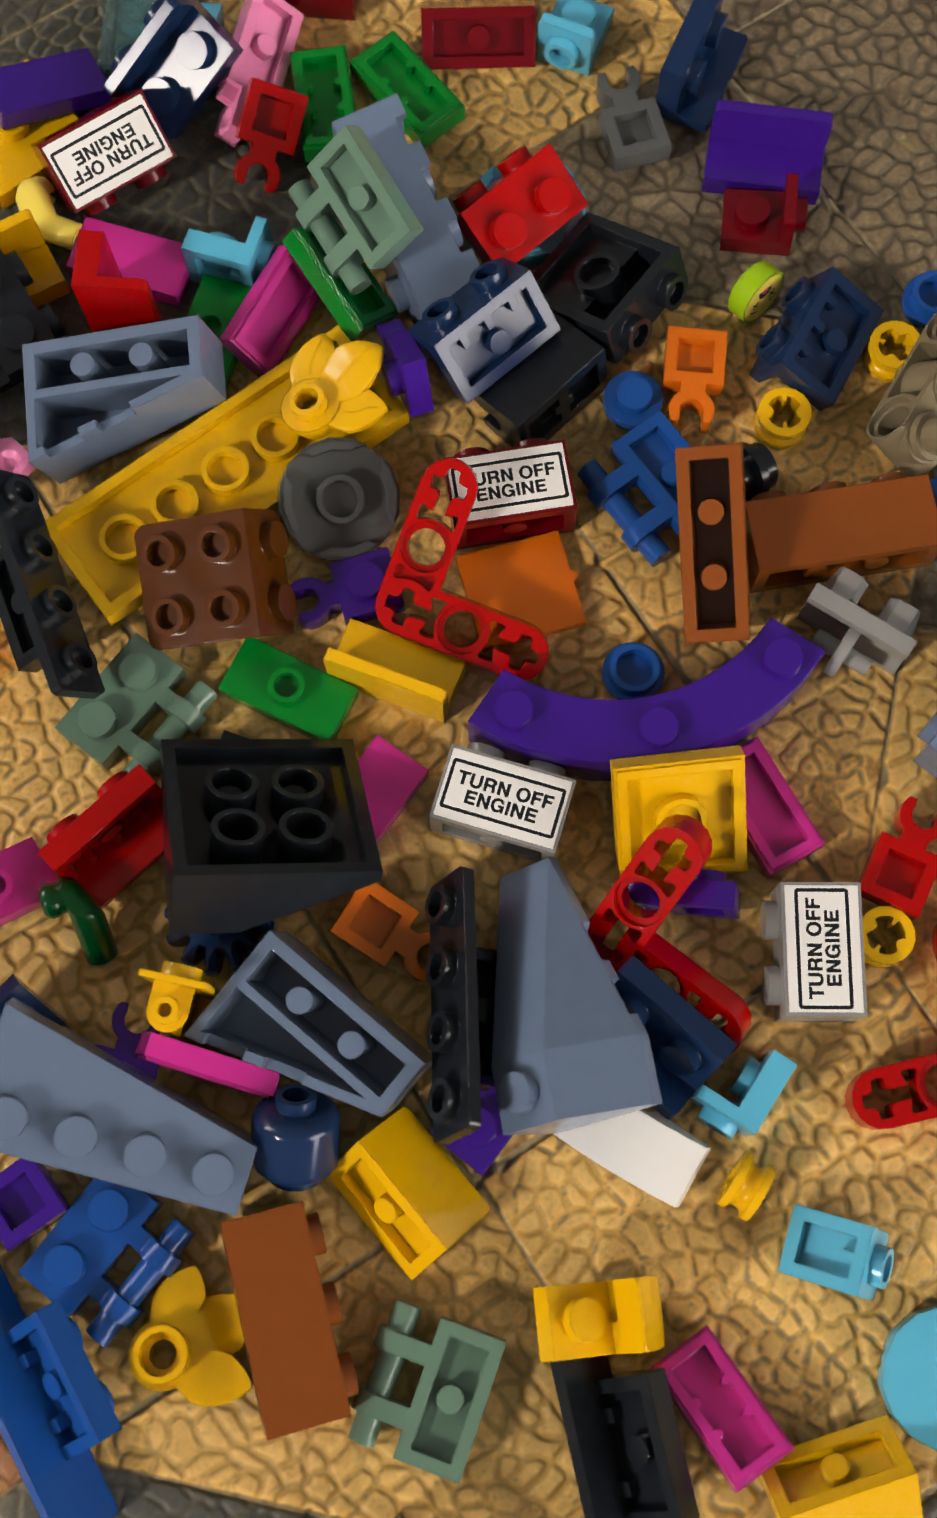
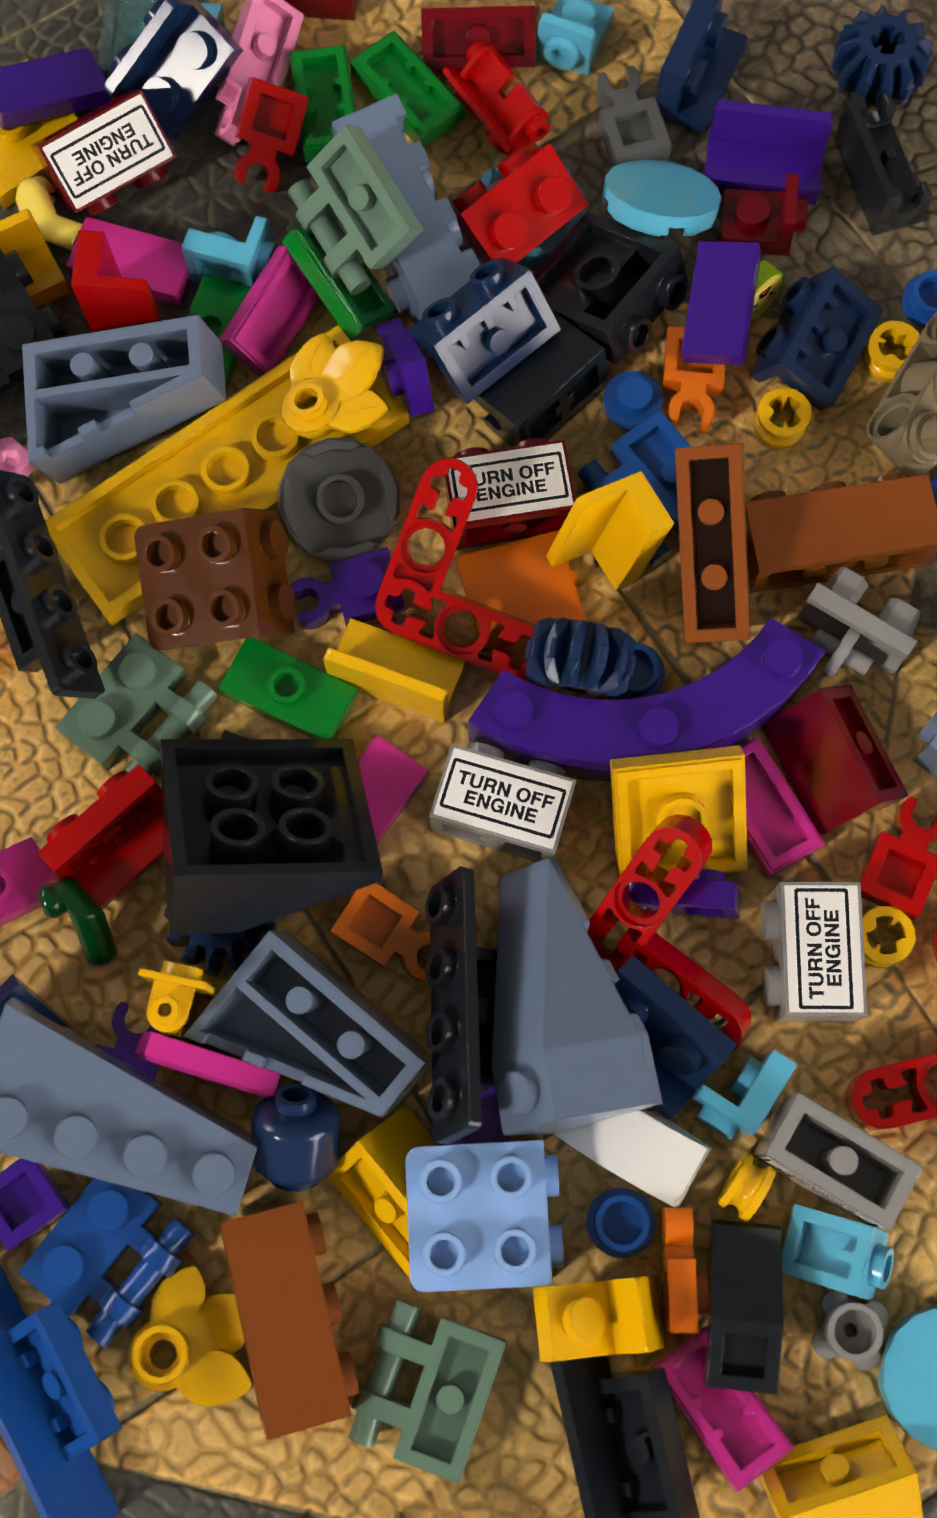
black plate [737,442,778,502] -> none
none -> light blue bracket [405,1140,564,1292]
none -> red hinge [442,42,550,156]
none -> dark blue gear [525,617,636,698]
none -> yellow panel [546,471,674,591]
none -> blue plate [587,1188,655,1258]
none -> medium azure tile [602,159,721,237]
none -> orange plate [660,1207,709,1333]
none -> dark purple tile [681,241,761,365]
none -> black slope [704,1219,784,1394]
none -> light grey brick [753,1093,923,1230]
none -> dark red panel [764,684,909,835]
none -> light grey plate [812,1290,889,1371]
none -> dark blue gear [831,4,933,108]
none -> black hinge [834,93,933,236]

